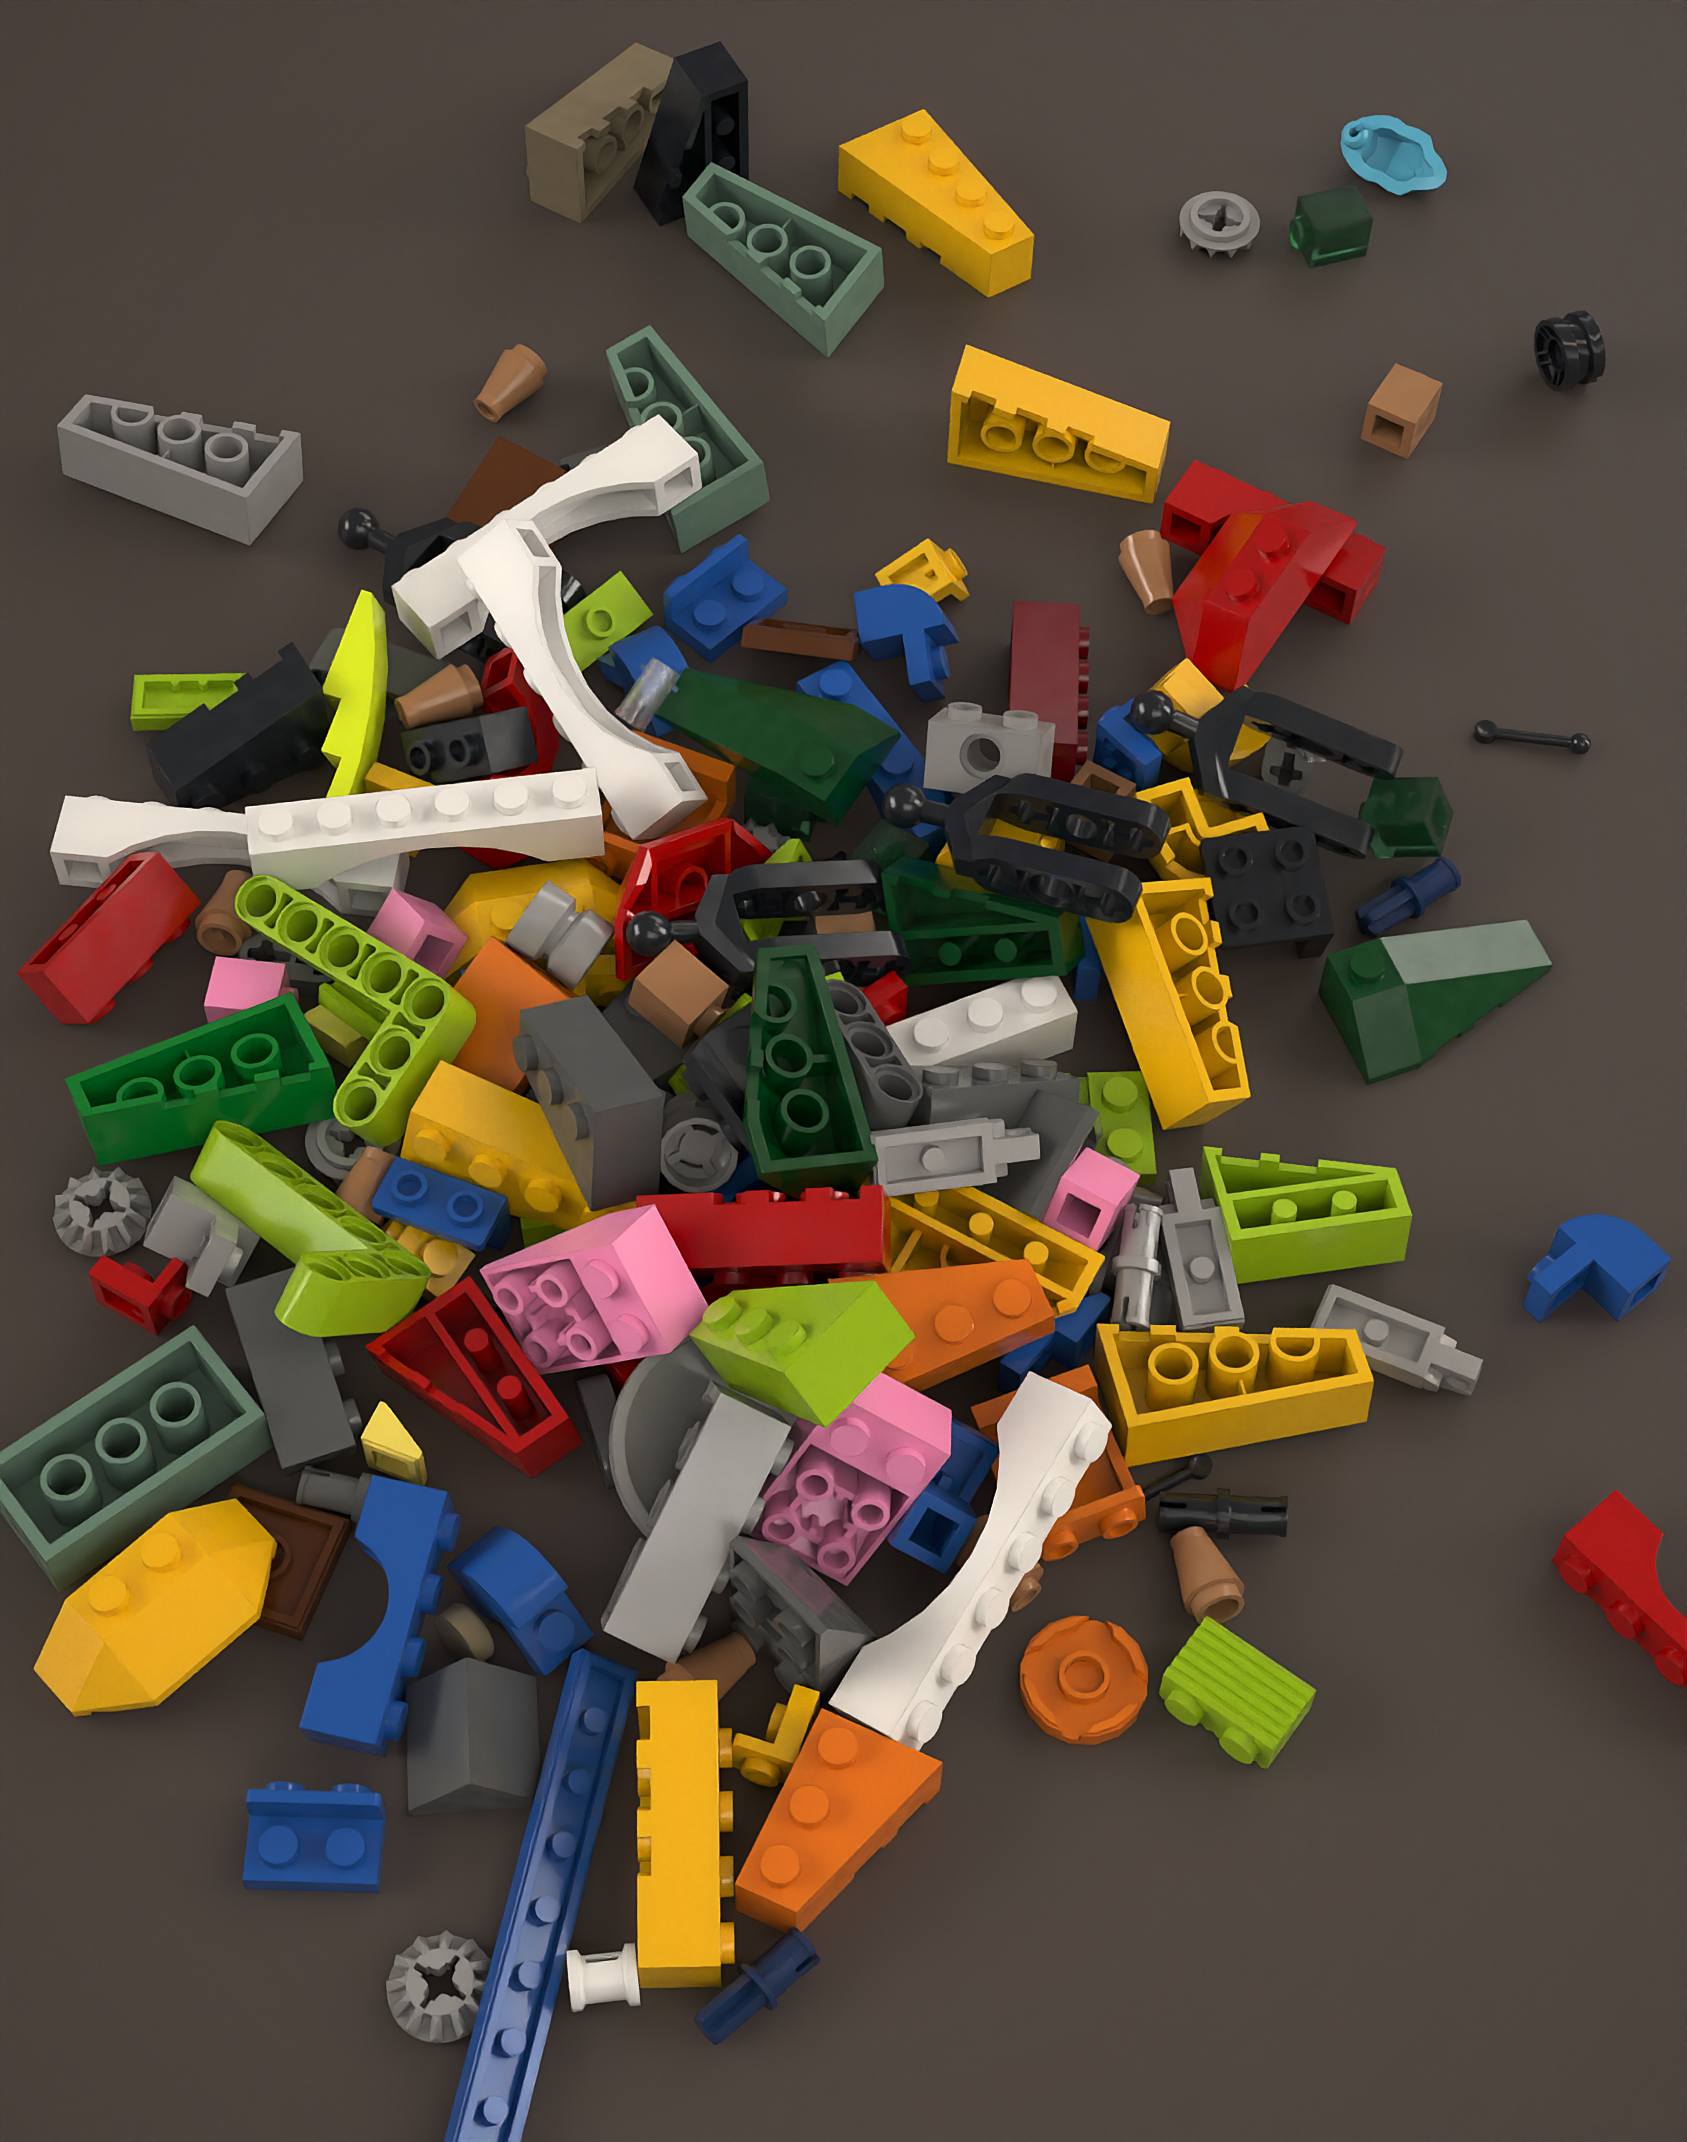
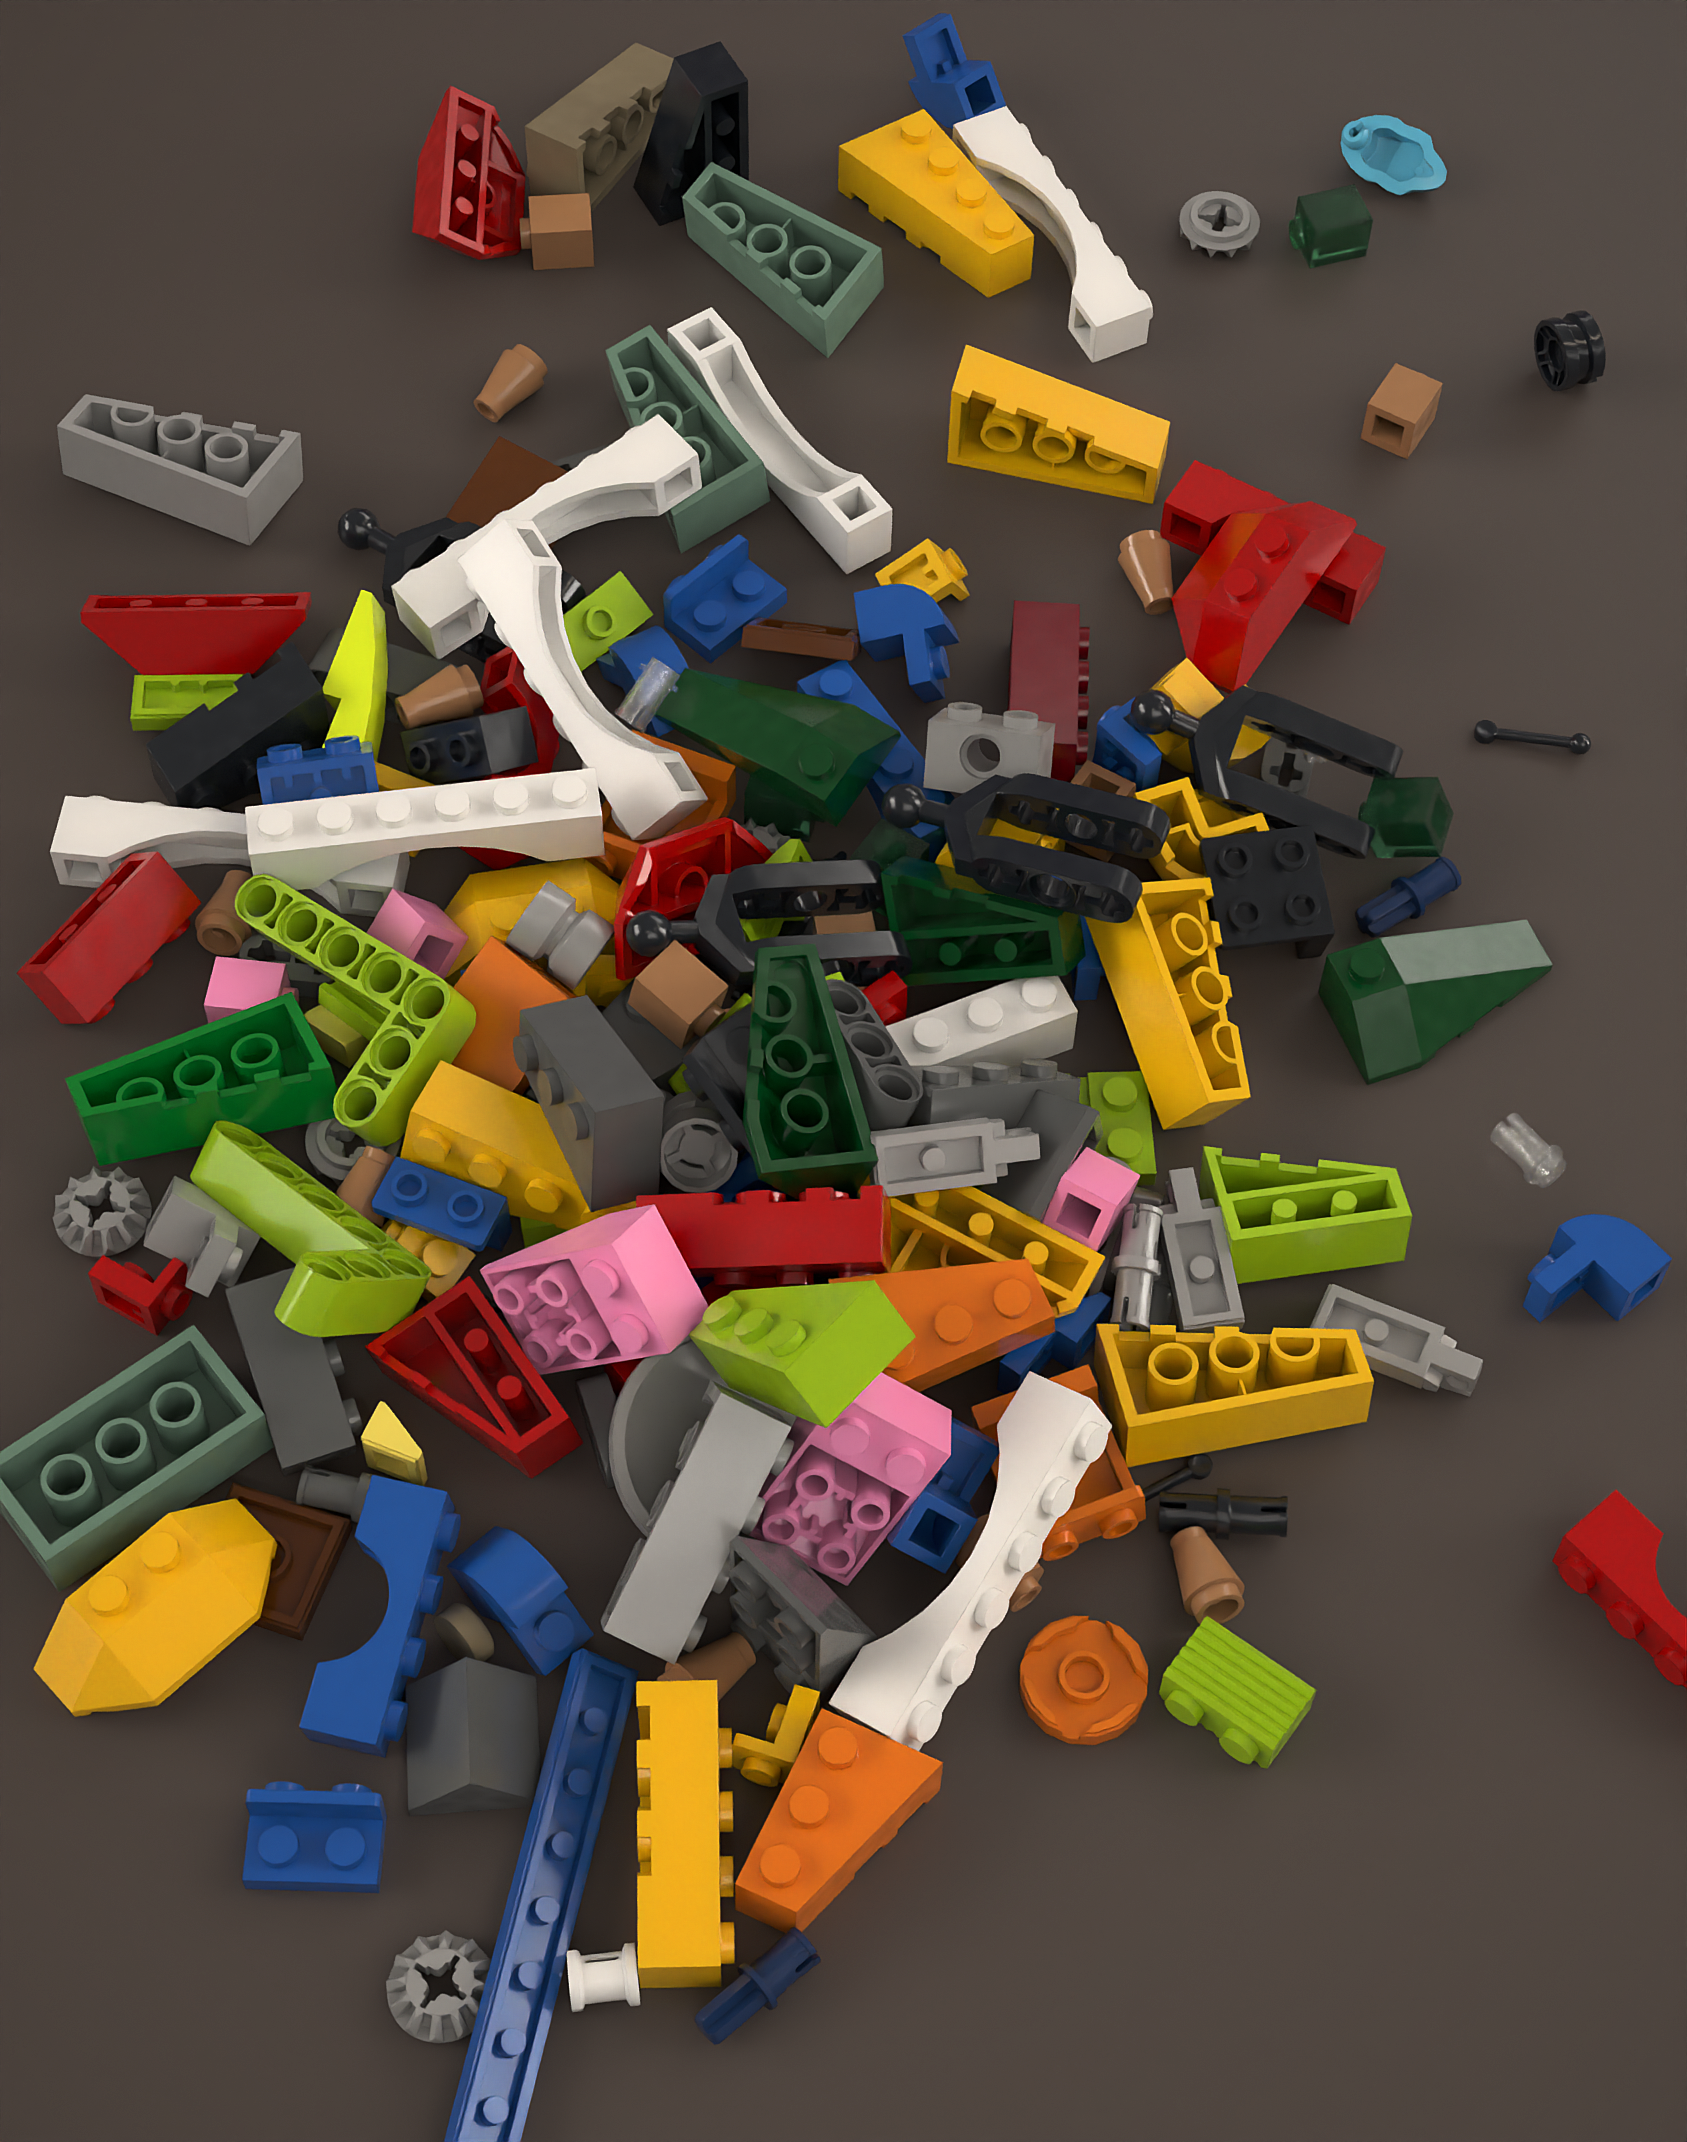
none -> red wedge [80,592,312,675]
none -> blue bracket [257,735,379,805]
none -> red wedge [412,85,526,260]
none -> medium nougat brick [520,193,594,270]
none -> white arch [667,307,893,574]
none -> blue brick [902,13,1006,129]
none -> white arch [952,106,1153,363]
none -> clear pin [1490,1113,1567,1188]

